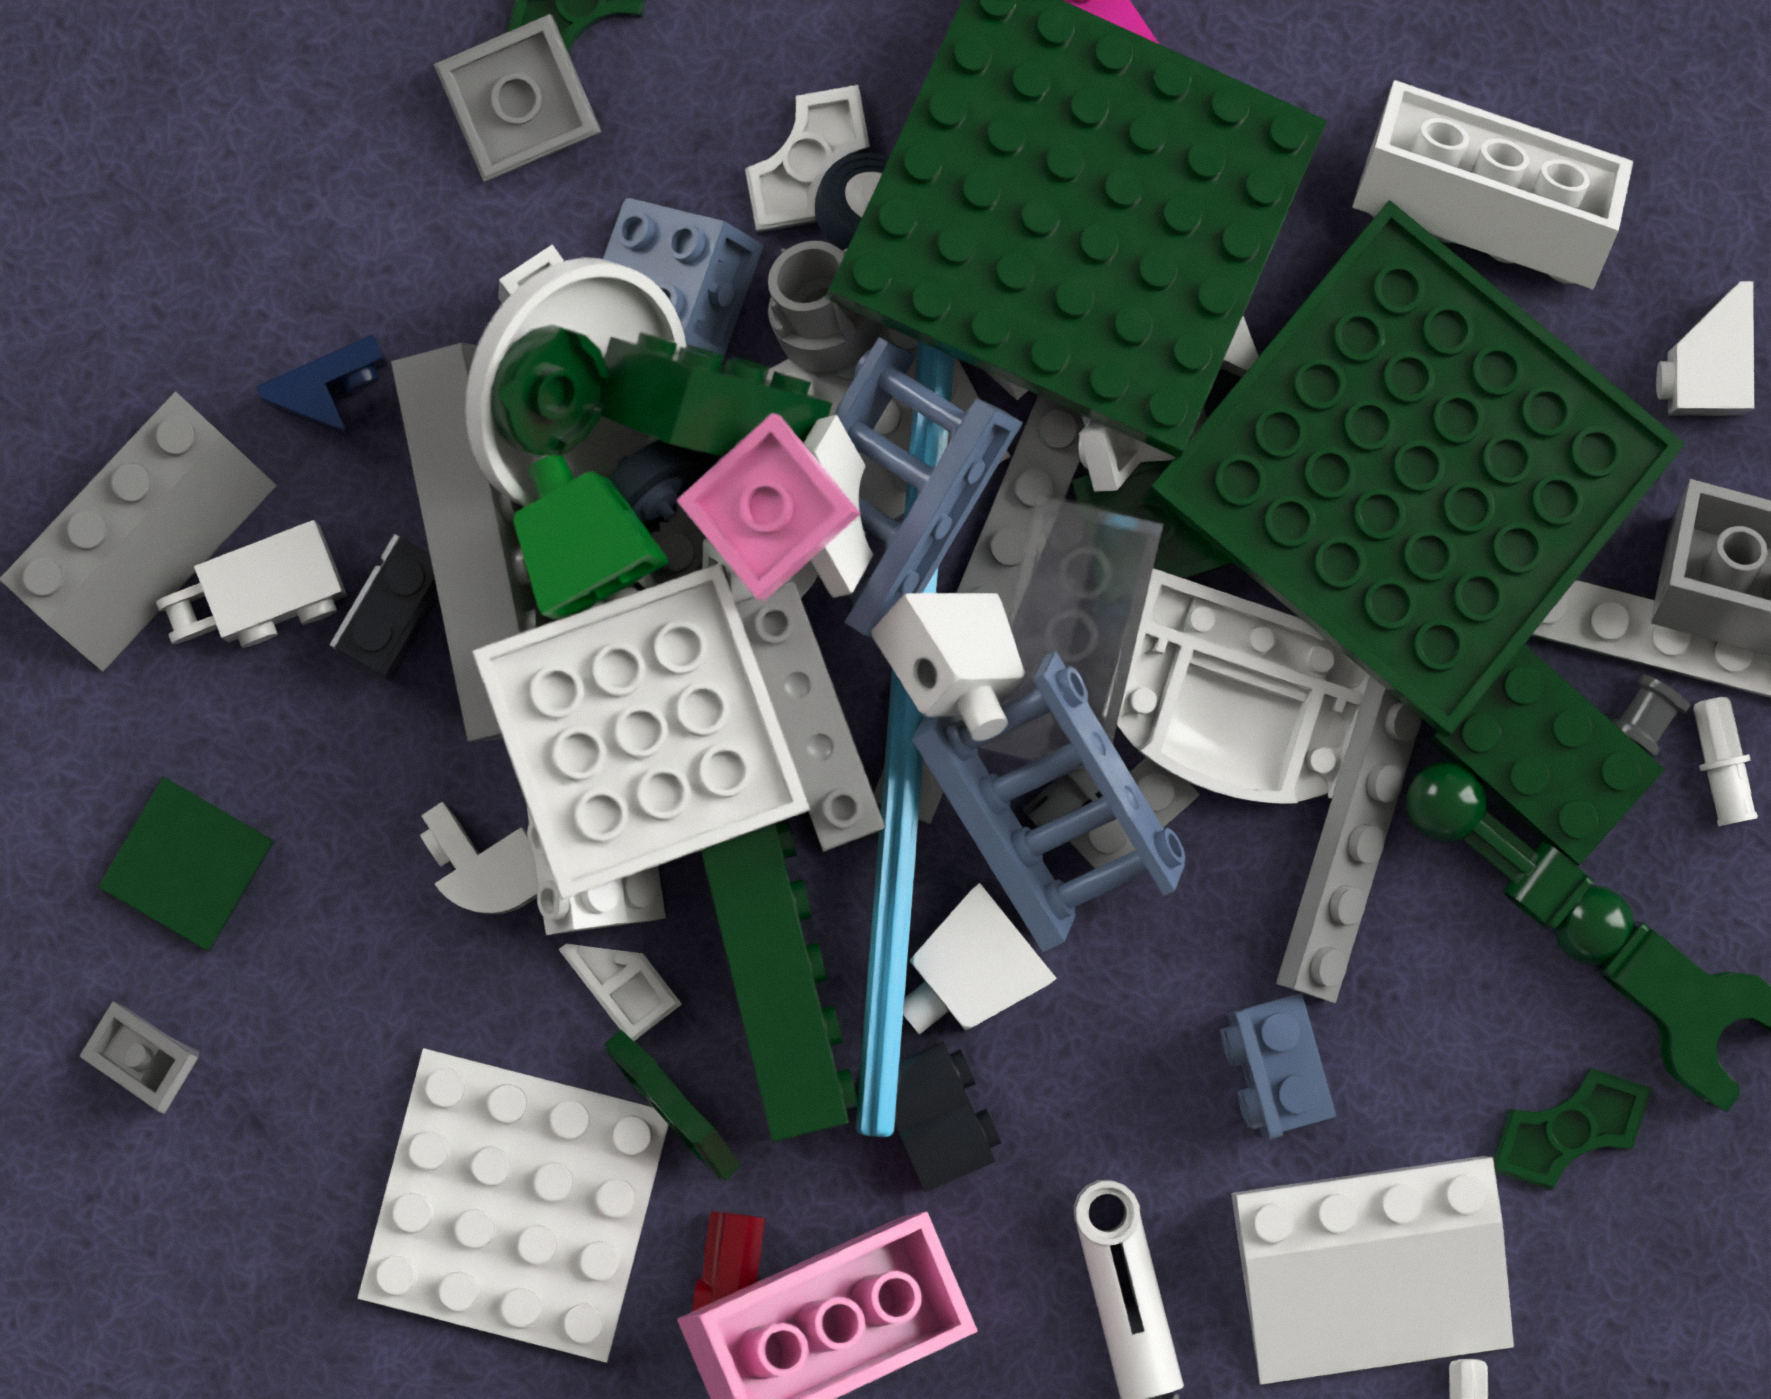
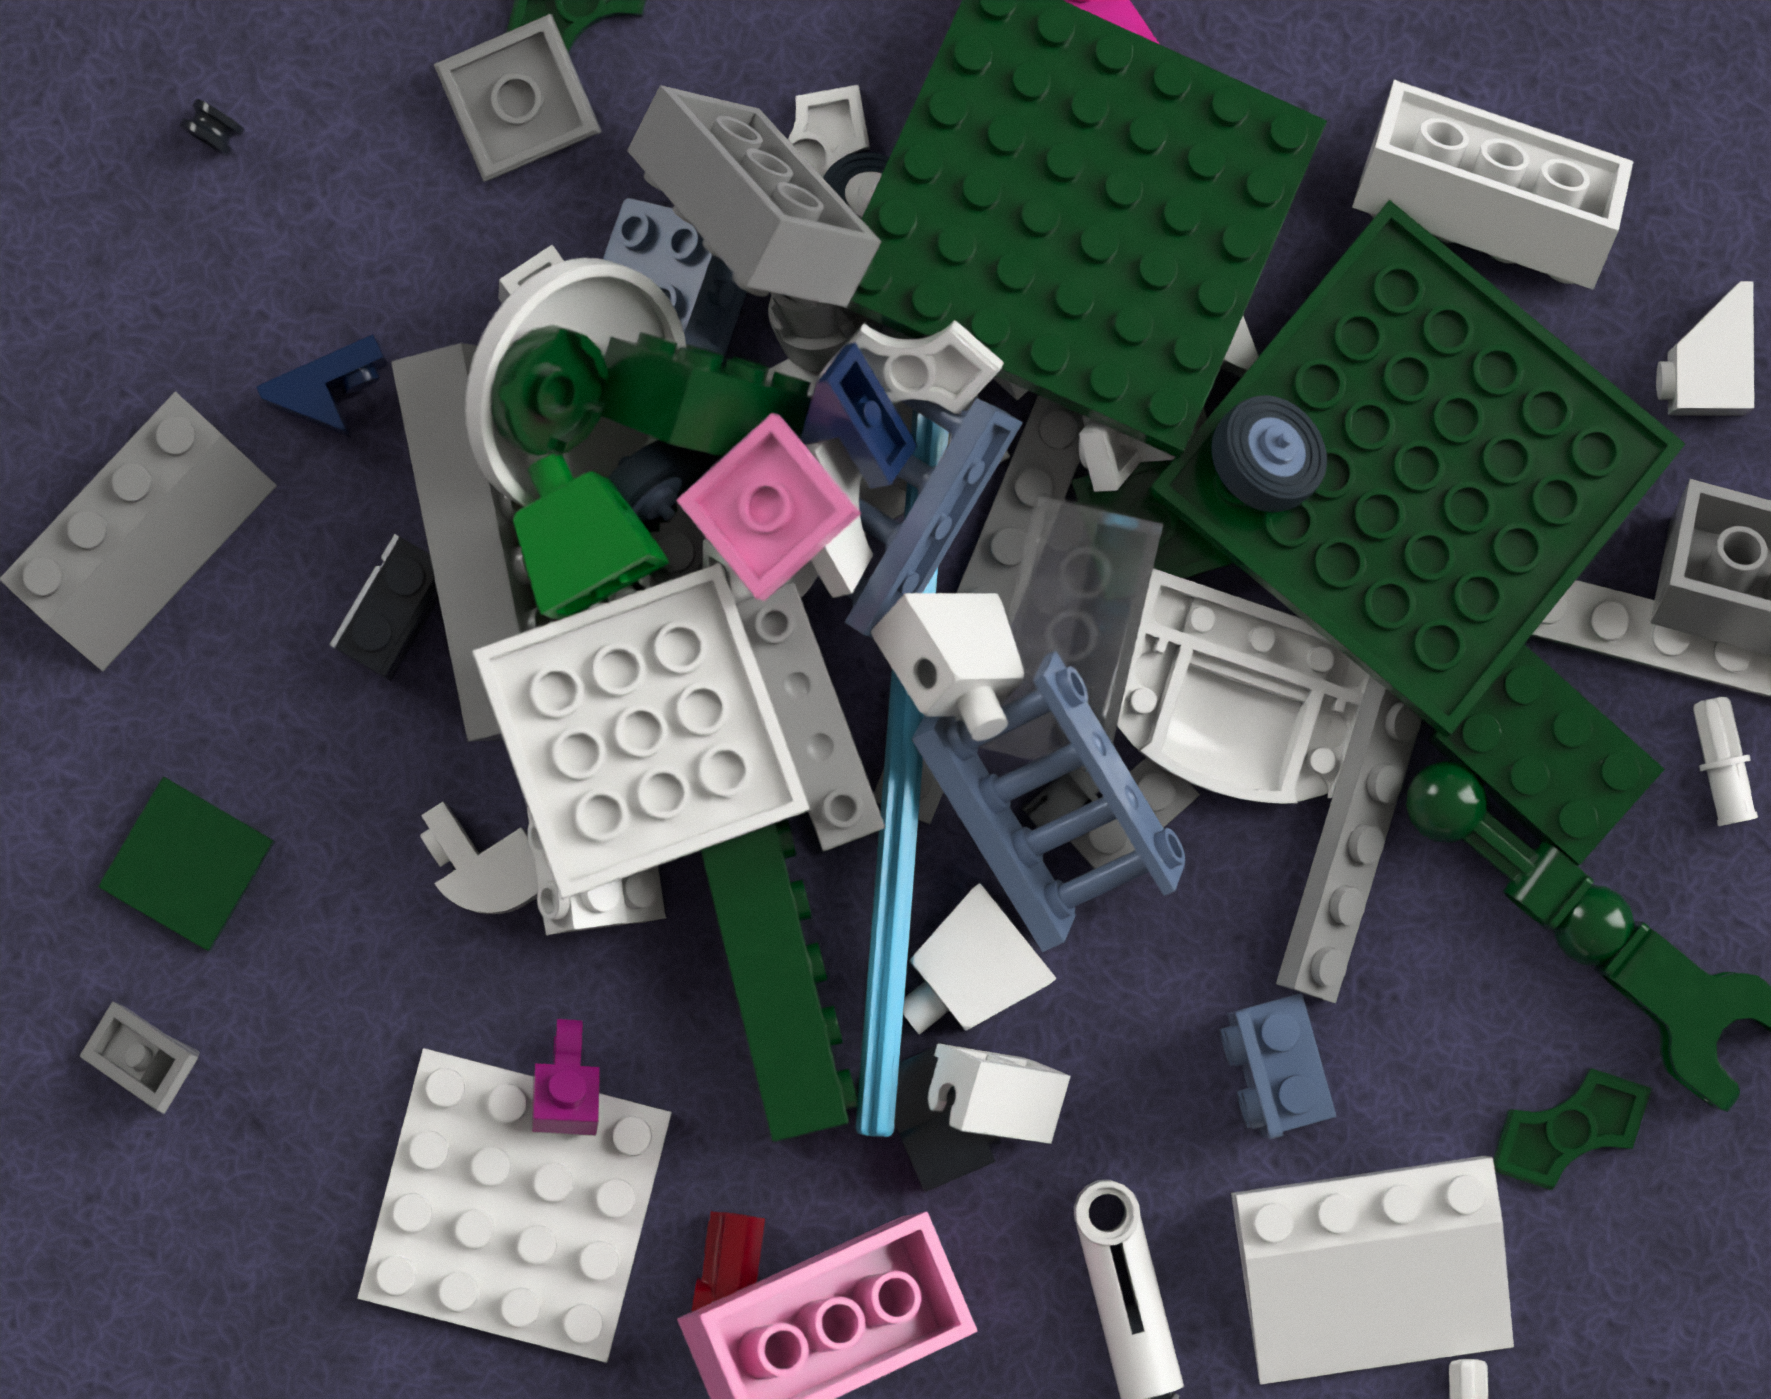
white brick [156,520,347,648] -> none
white tile [559,944,682,1041] -> none
dark green tile [604,1030,742,1181] -> none
dark grey bush [1611,674,1690,759] -> none
none -> black bush [179,99,245,156]
none -> magenta plate [532,1019,600,1136]
none -> light grey brick [627,85,881,307]
none -> dark blue slope [800,342,918,489]
none -> white tile [819,320,1004,415]
none -> white hinge [928,1044,1070,1144]
none -> black wheel [1212,395,1327,512]

